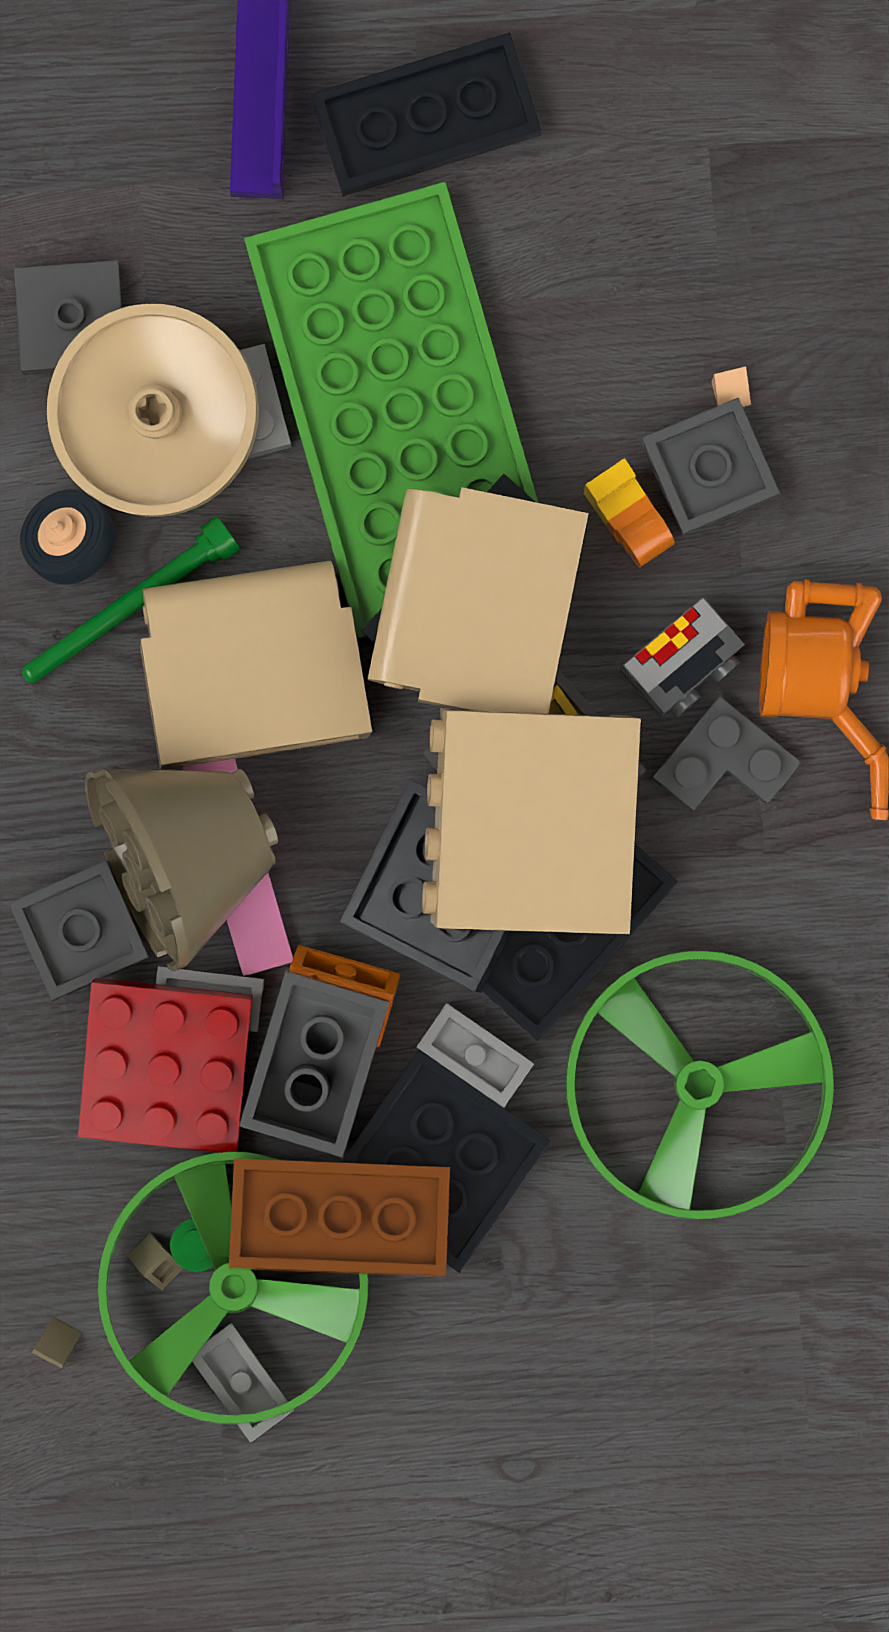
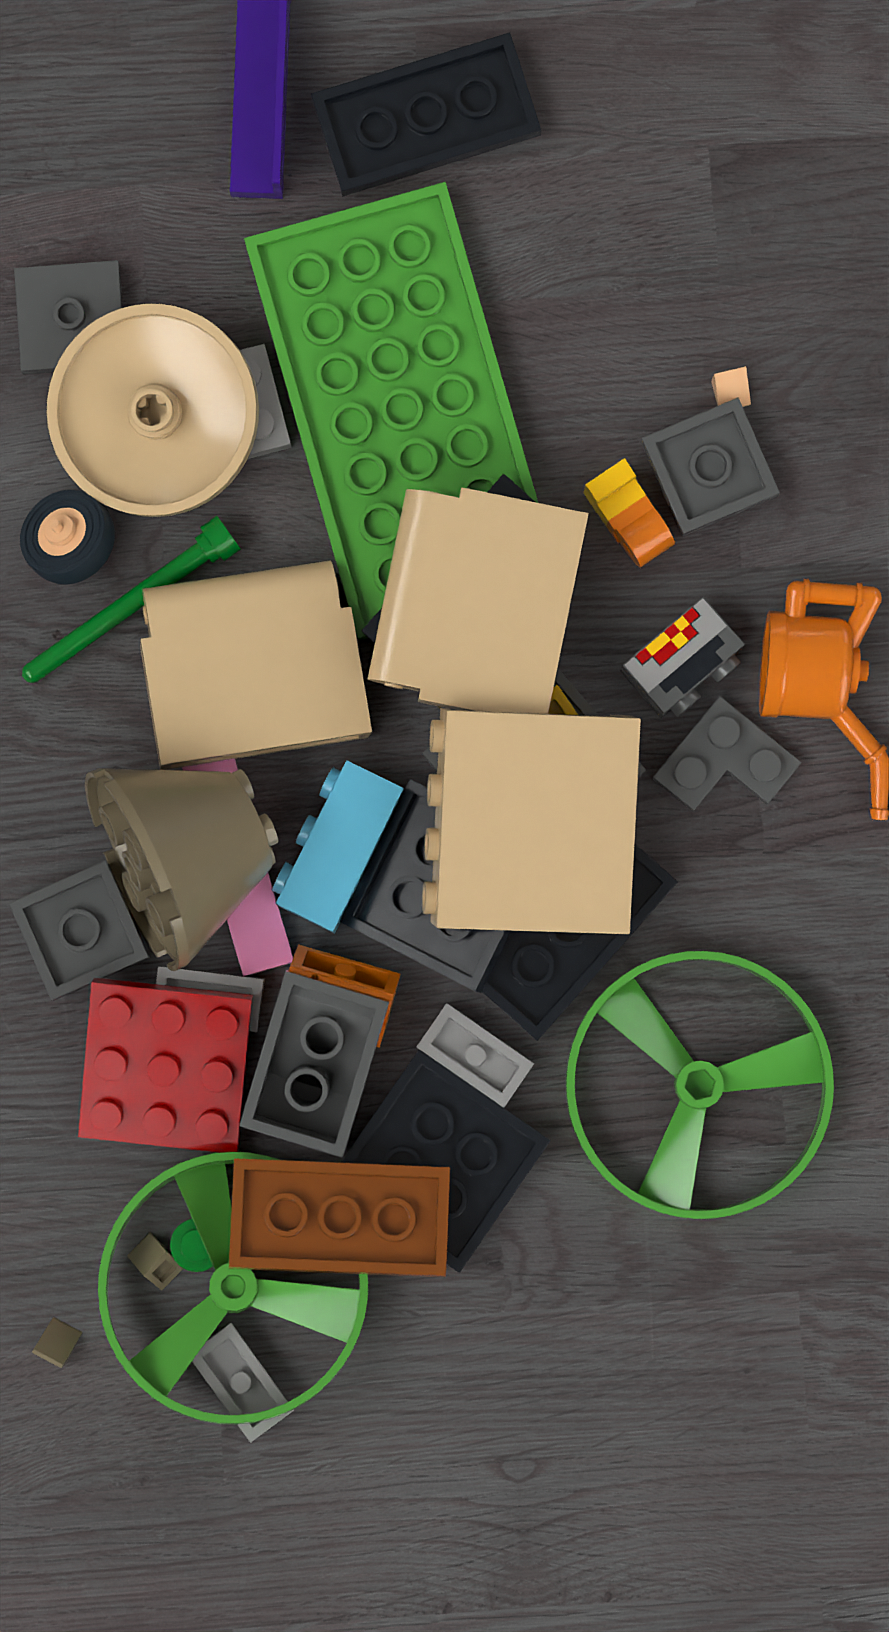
none -> medium azure brick [272,760,404,934]

